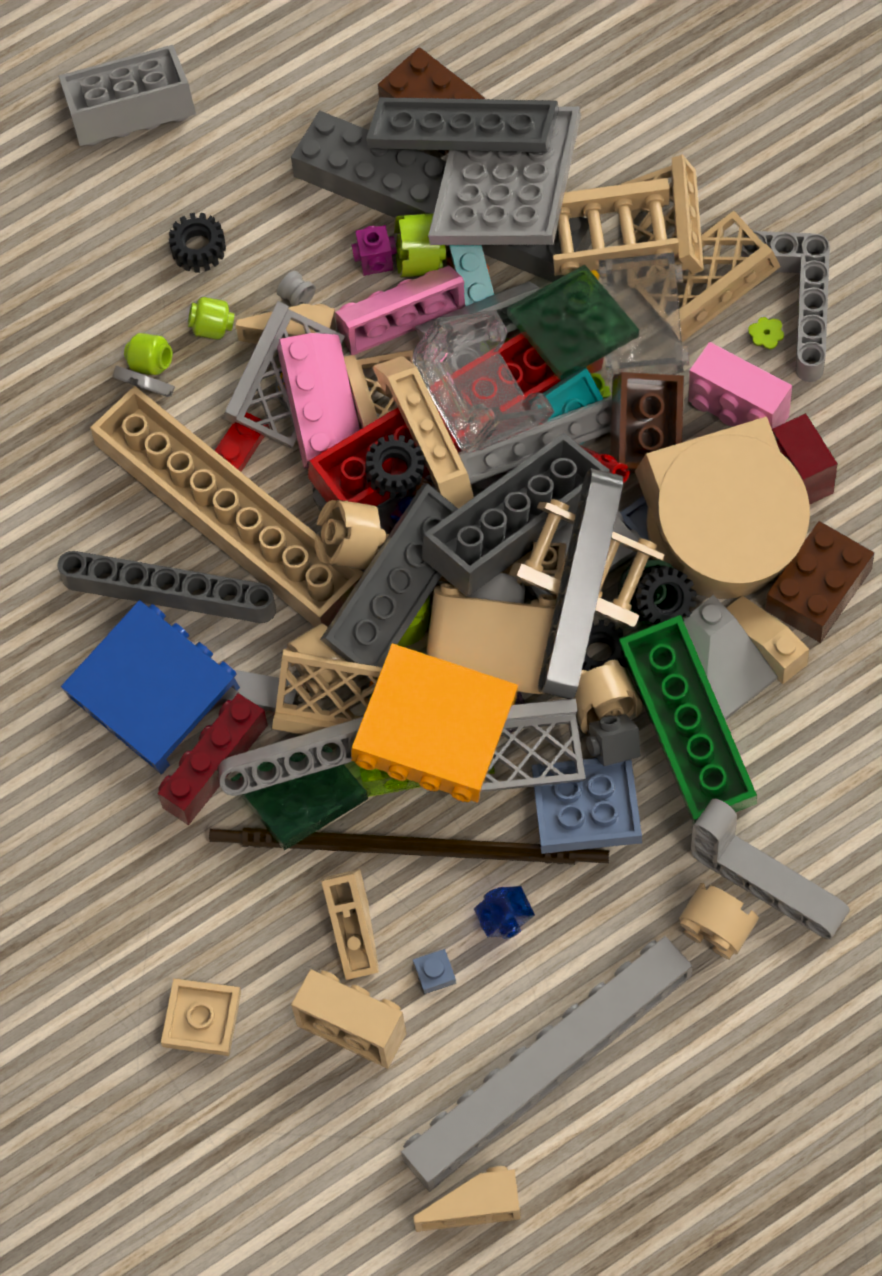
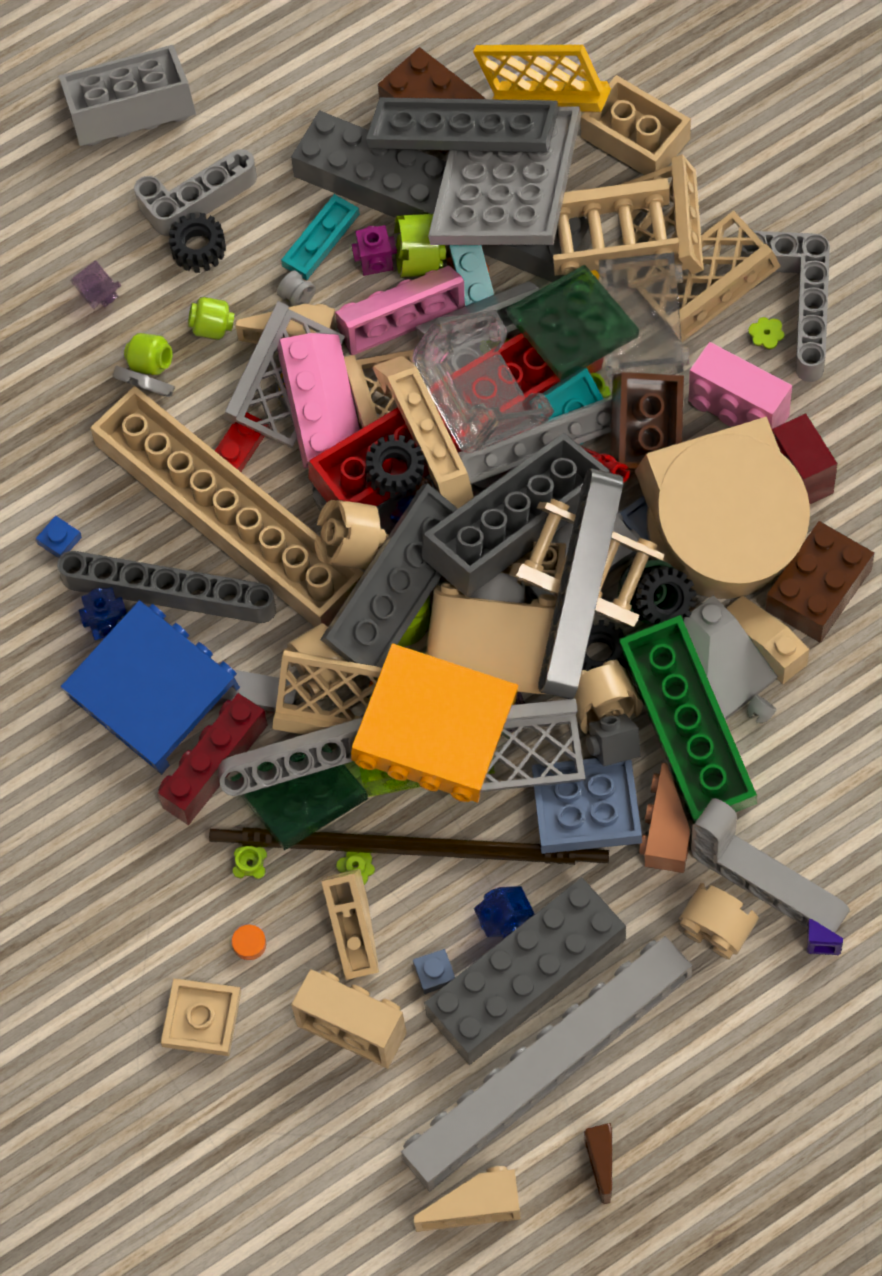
none -> blue plate [36,515,82,558]
none -> clear purple bracket [70,260,122,309]
none -> clear blue brick [78,587,127,640]
none -> light grey beam [134,149,257,236]
none -> orange tile [232,924,267,960]
none -> lime plate [233,846,267,879]
none -> teal plate [281,194,360,281]
none -> lime plant [336,852,375,885]
none -> dark grey brick [424,877,626,1066]
none -> yellow fence [473,45,611,112]
none -> tan brick [581,75,691,175]
none -> reddish brown slope [584,1123,612,1204]
none -> nougat slope [639,762,691,873]
none -> light grey hinge [747,695,777,723]
none -> dark purple slope [807,919,843,955]

